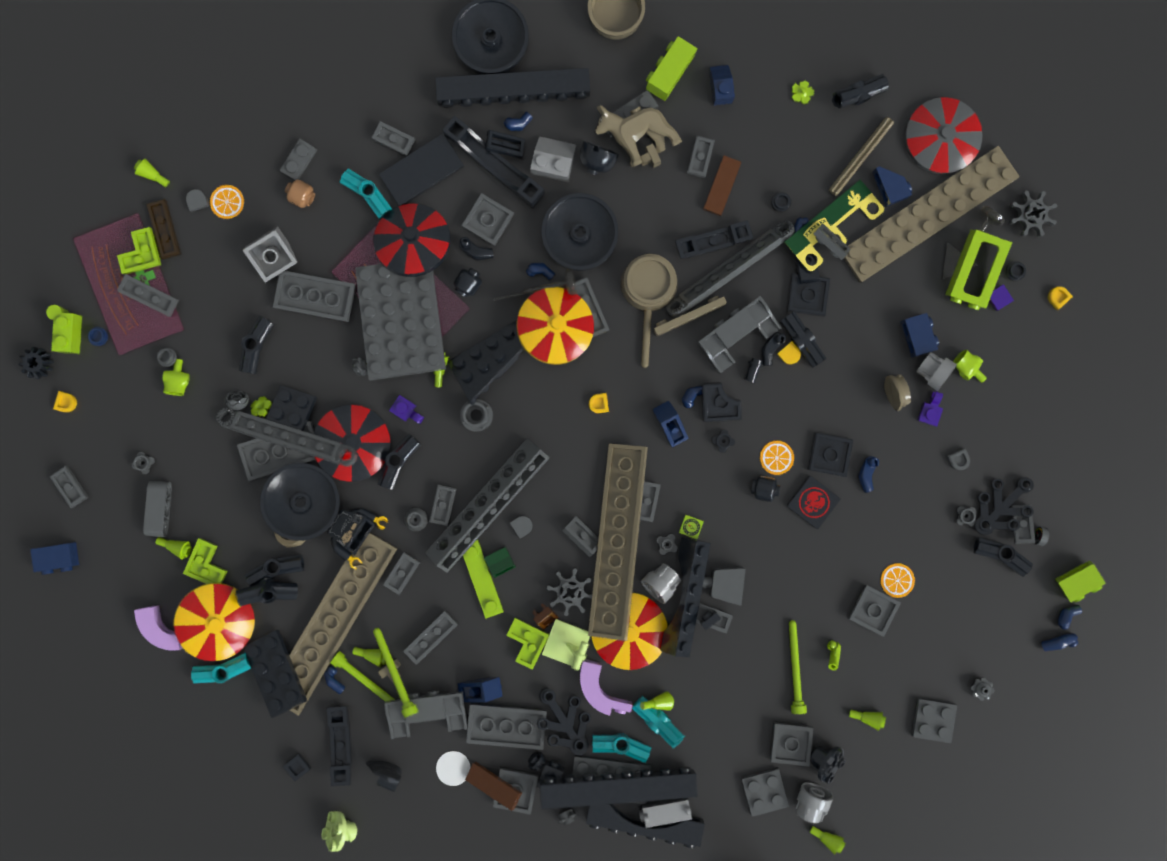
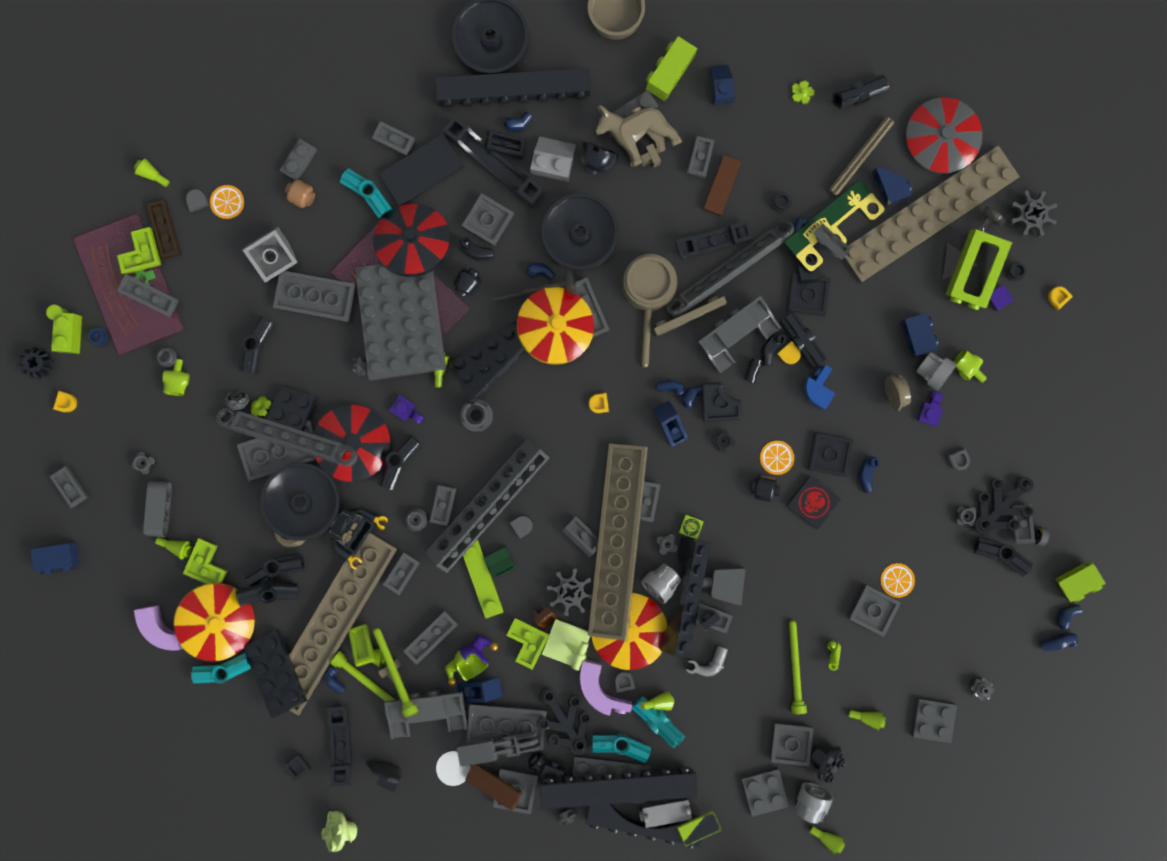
none -> lime tile [349,624,376,667]
none -> piece [445,635,498,686]
none -> dark grey arm [456,731,540,767]
none -> dark grey tile [614,671,635,693]
none -> dark blue arm [657,380,685,396]
none -> black tile [677,810,721,846]
none -> light grey piece [686,646,728,677]
none -> blue brick [803,365,836,410]

